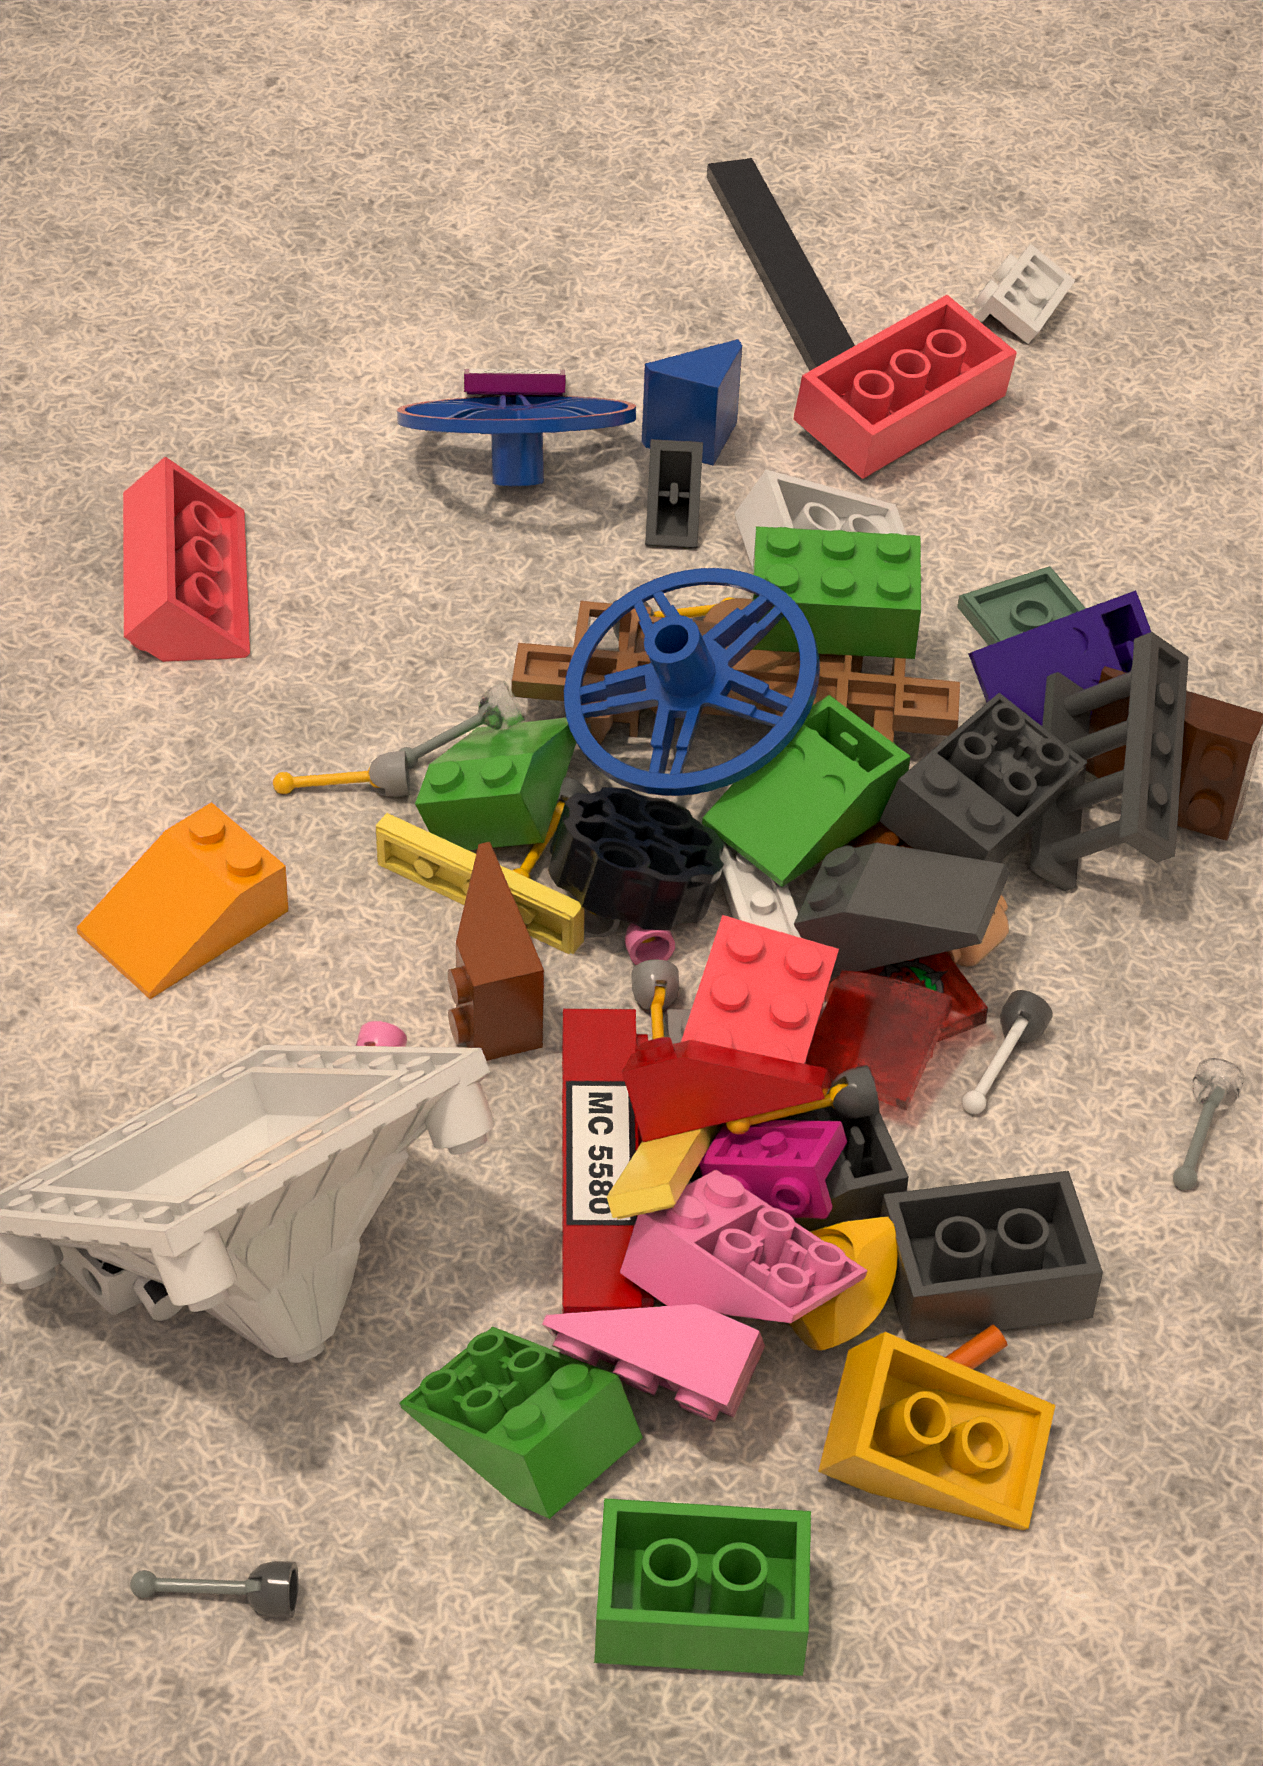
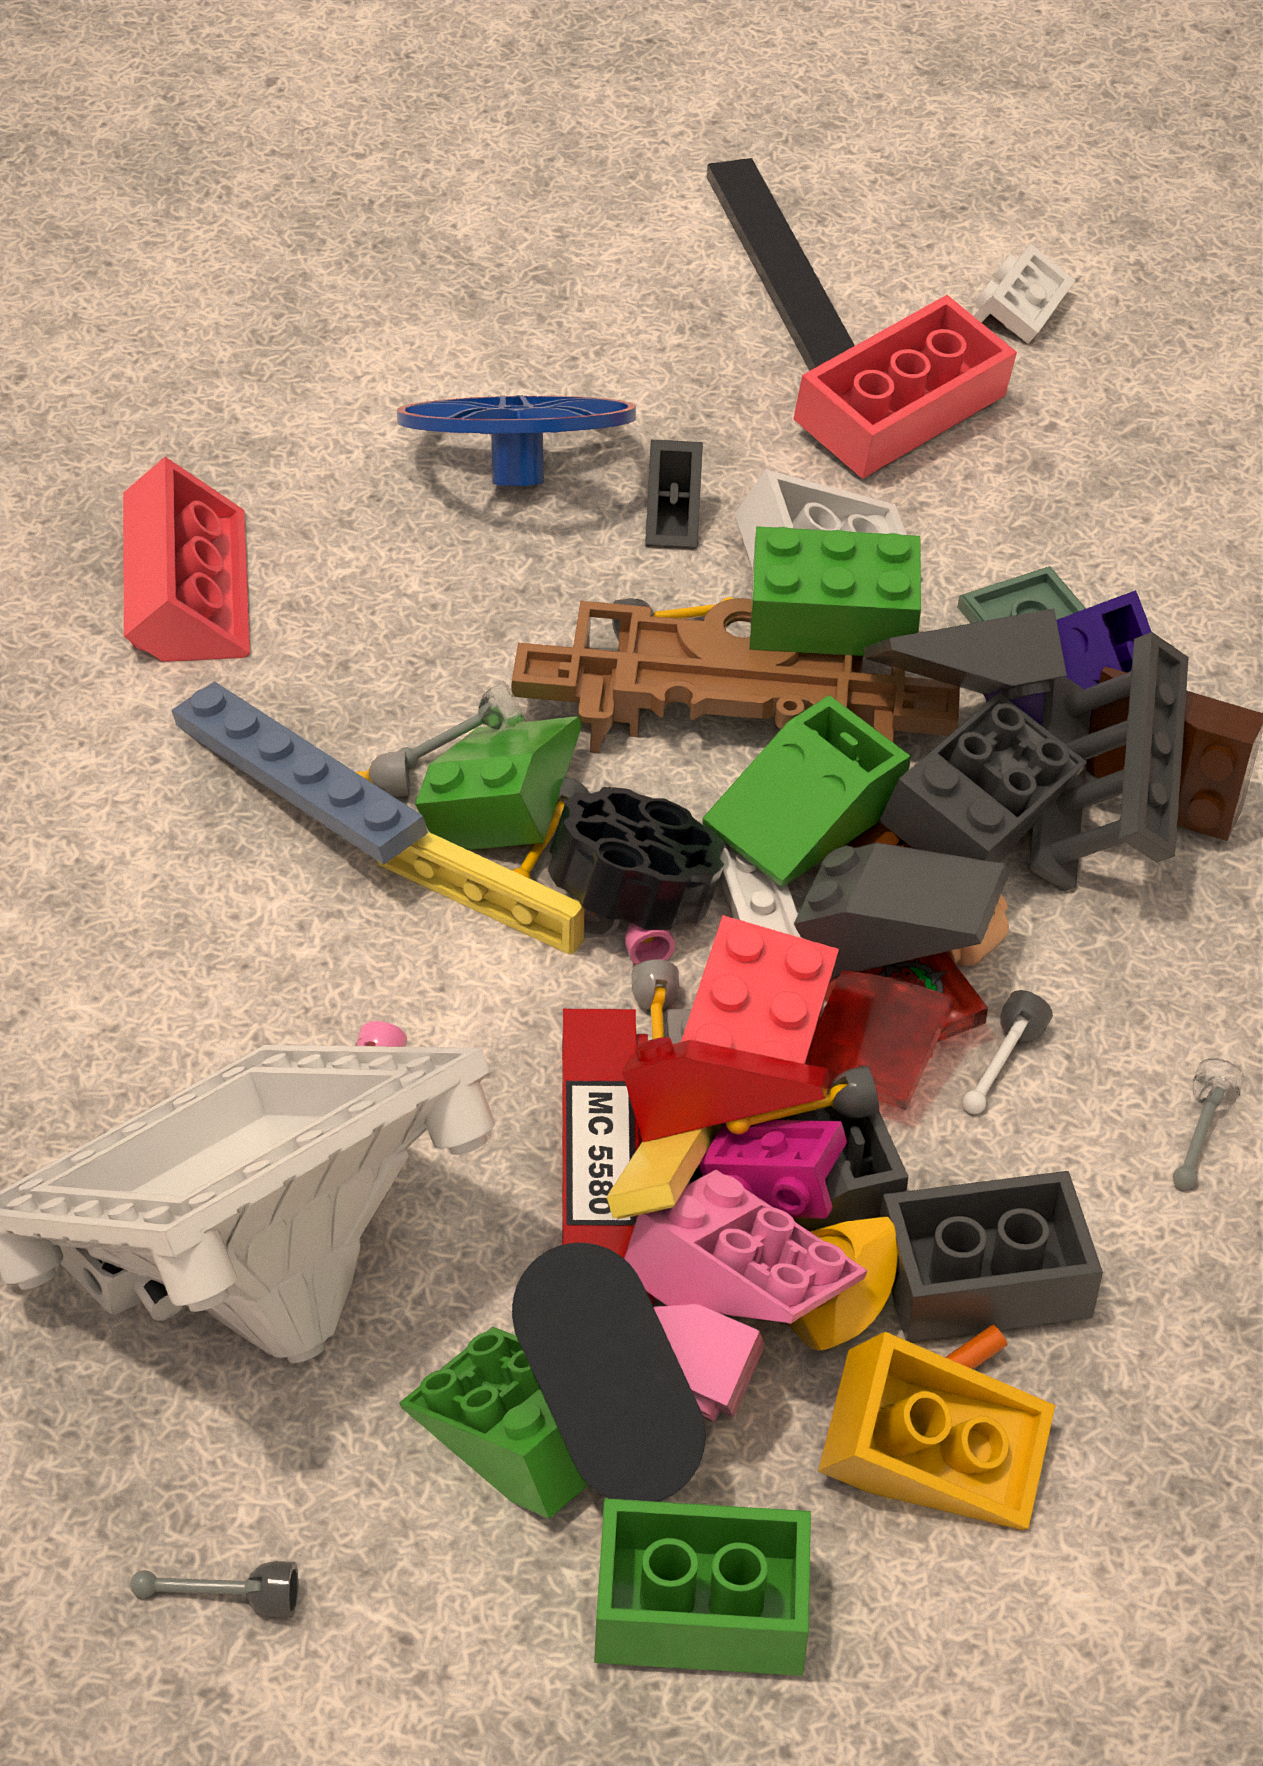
light orange slope [77,802,288,999] -> none
dark orange slope [448,842,544,1061] -> none
magenta tile [464,369,566,395] -> none
blue wheel [564,568,820,796] -> none
blue slope [641,339,743,466] -> none
none -> sand blue plate [171,681,428,865]
none -> black tile [512,1243,706,1502]
none -> dark grey slope [864,608,1067,700]

